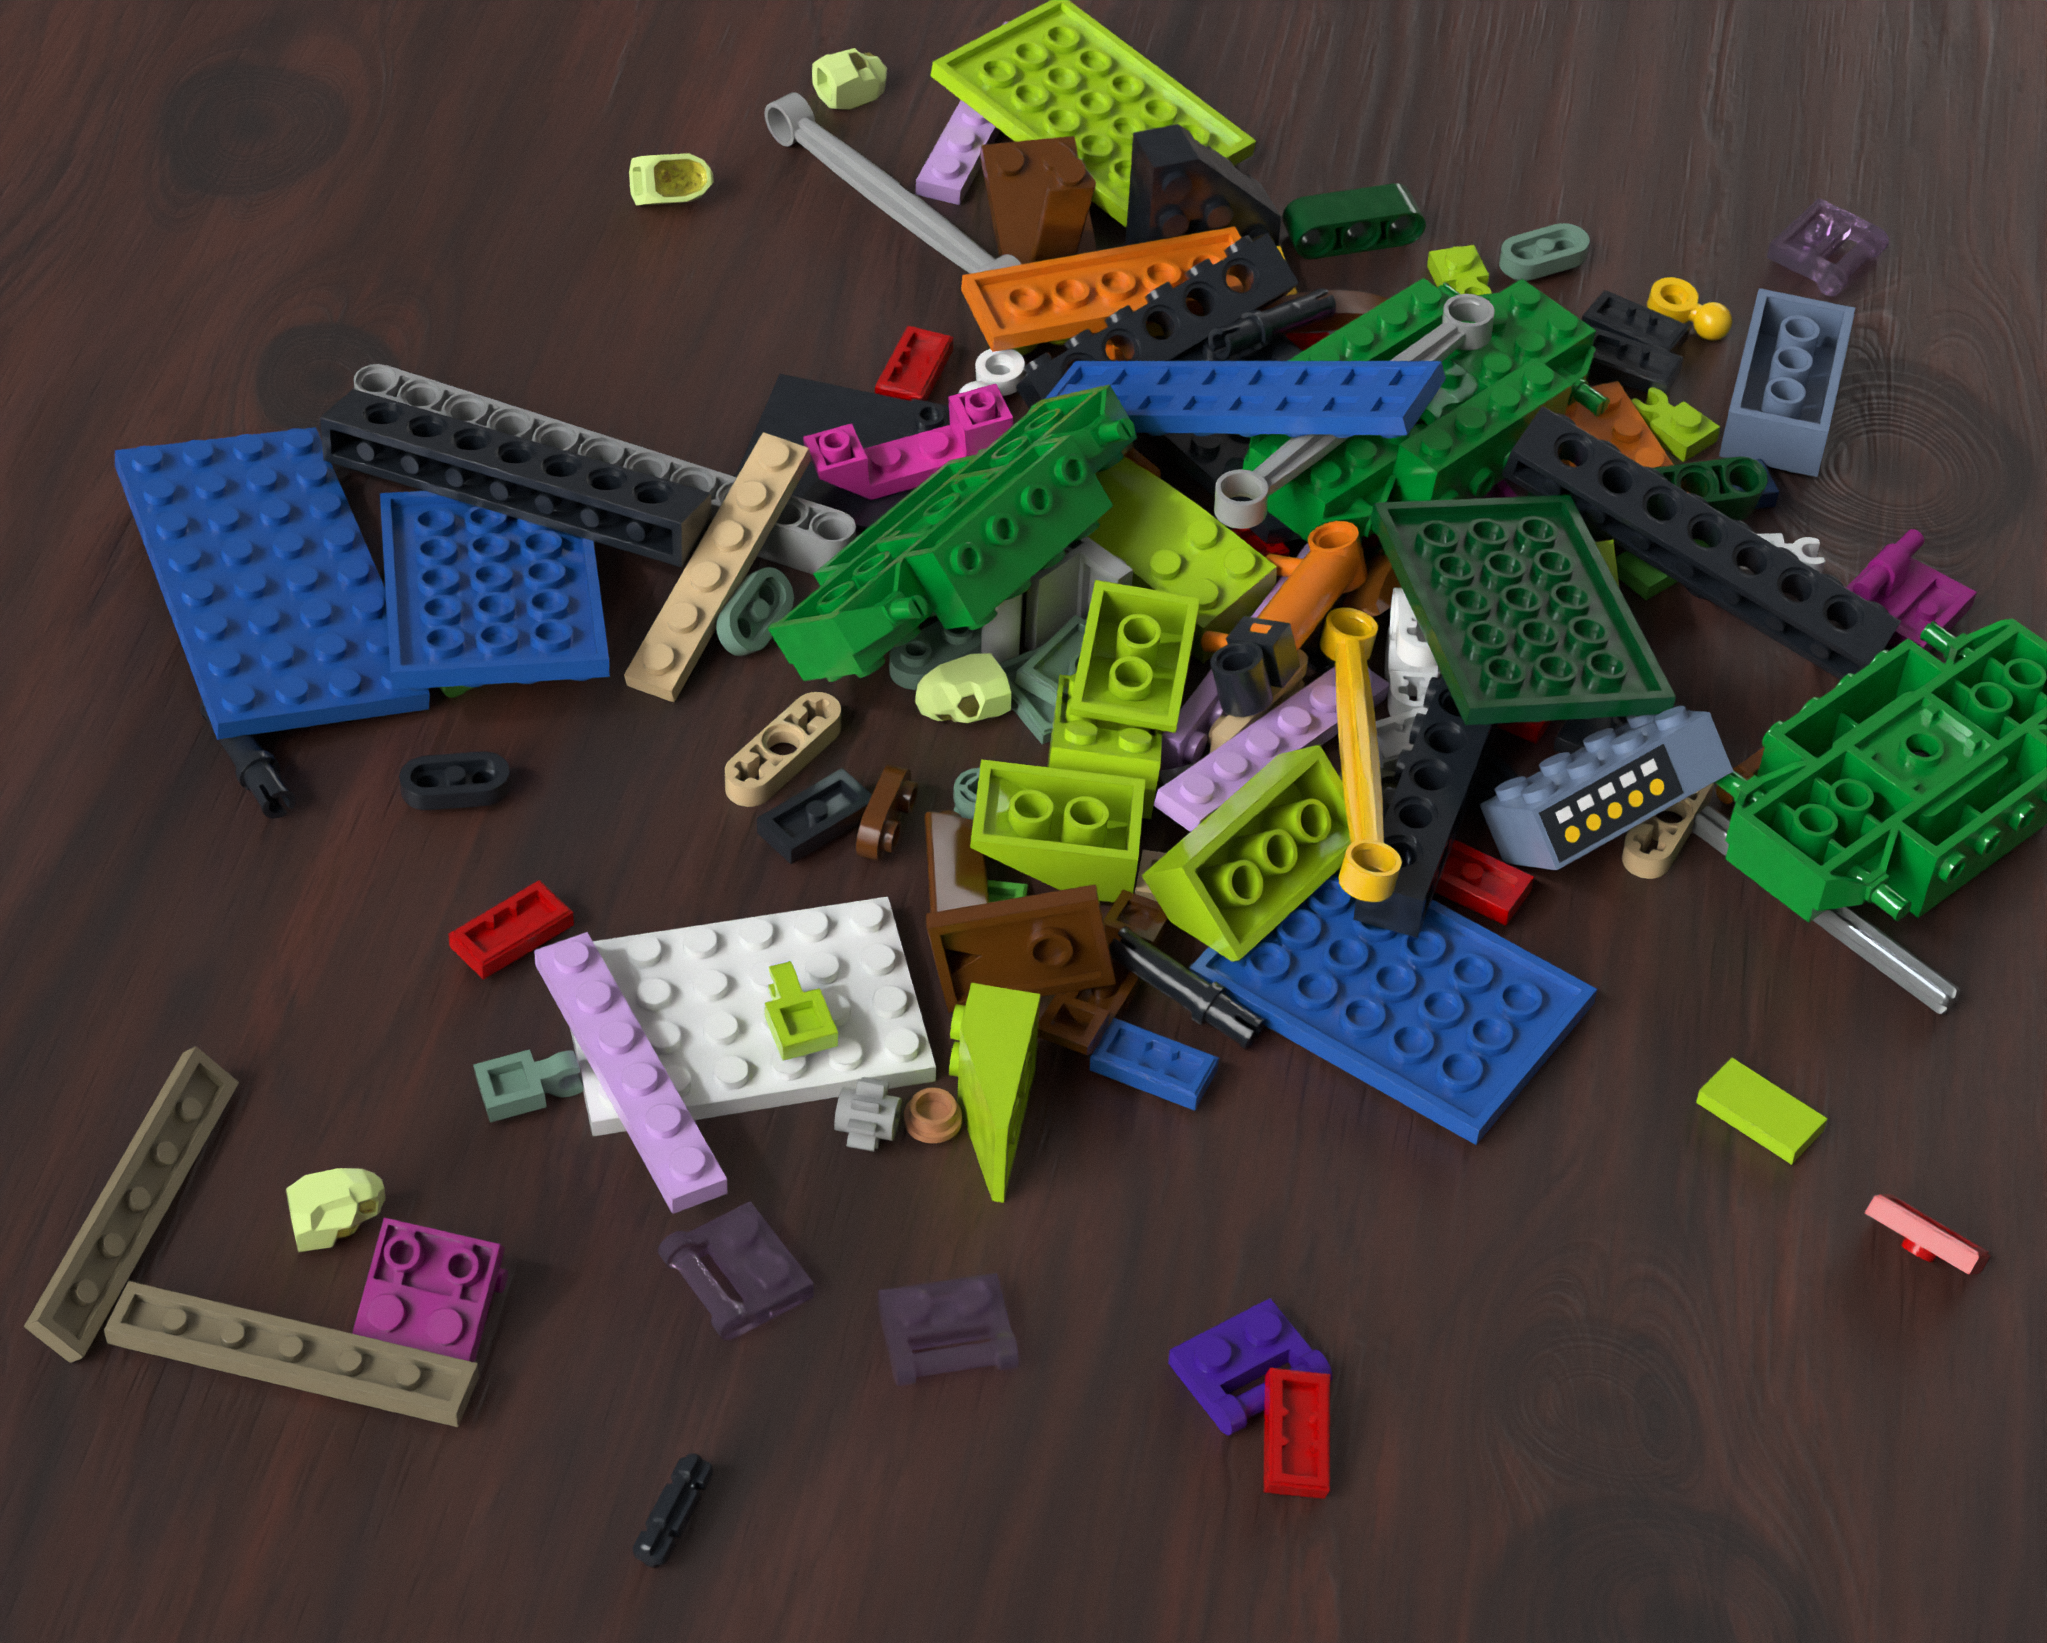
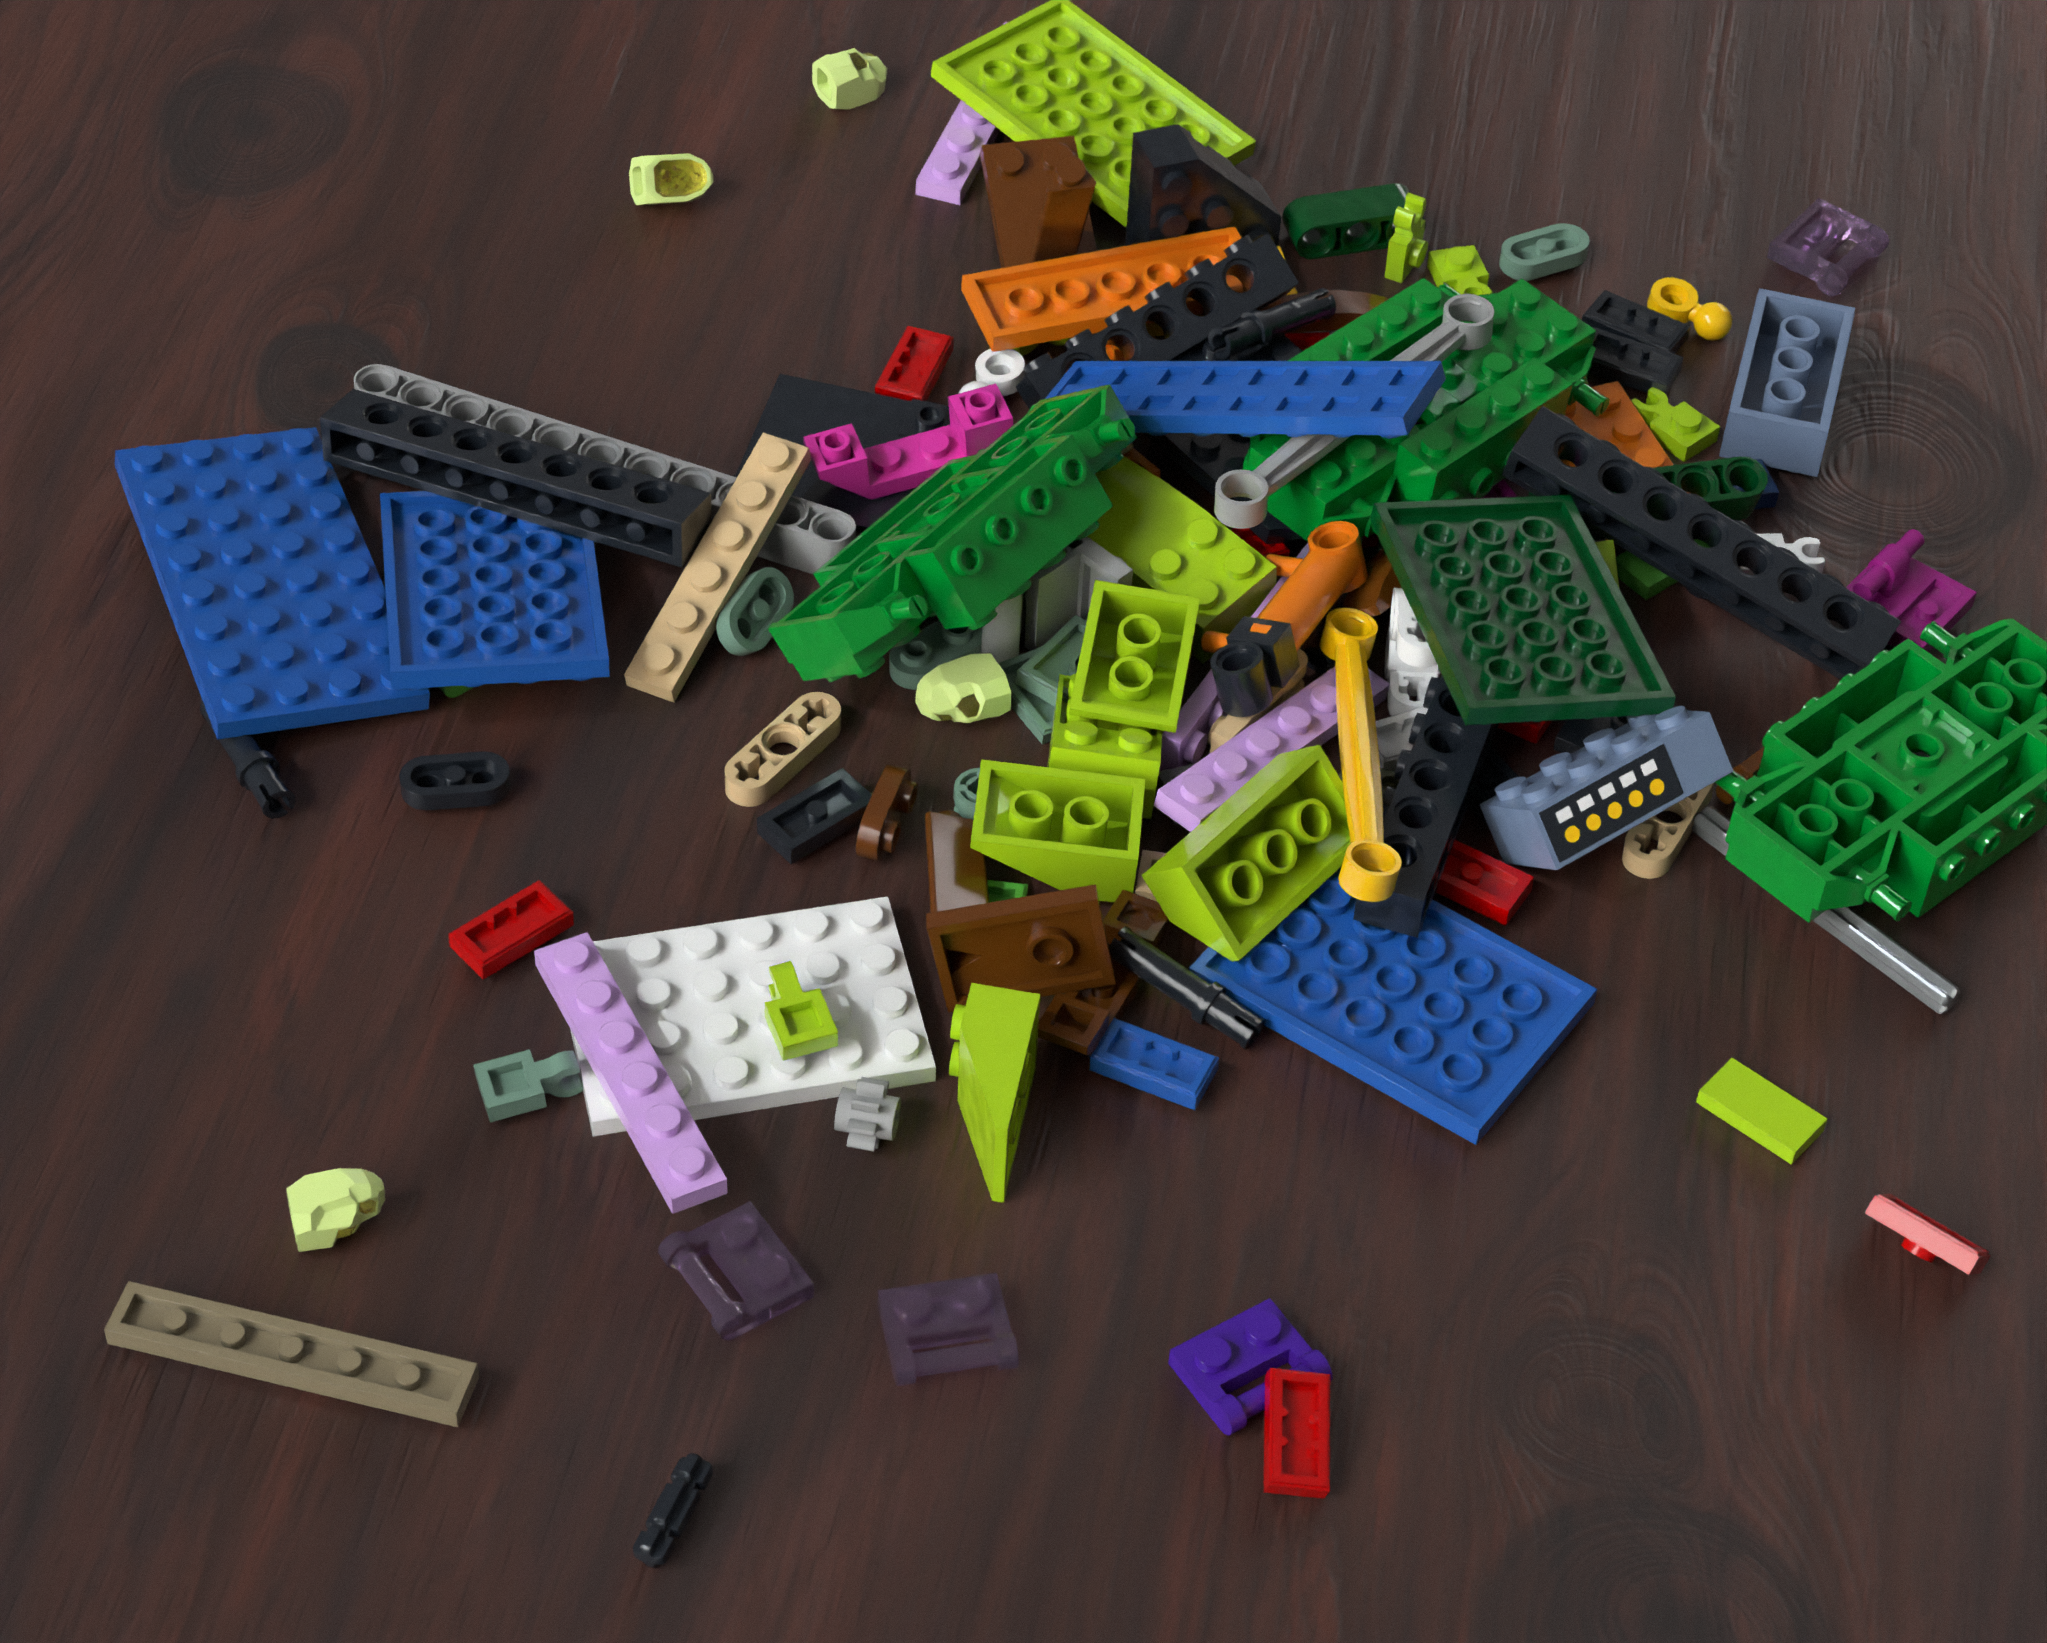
dark tan plate [24,1046,239,1363] -> none
magenta plate [352,1218,508,1363] -> none
light grey piece [765,92,1022,274] -> none
nougat plate [904,1088,962,1144] -> none
none -> lime plate [1384,193,1428,284]

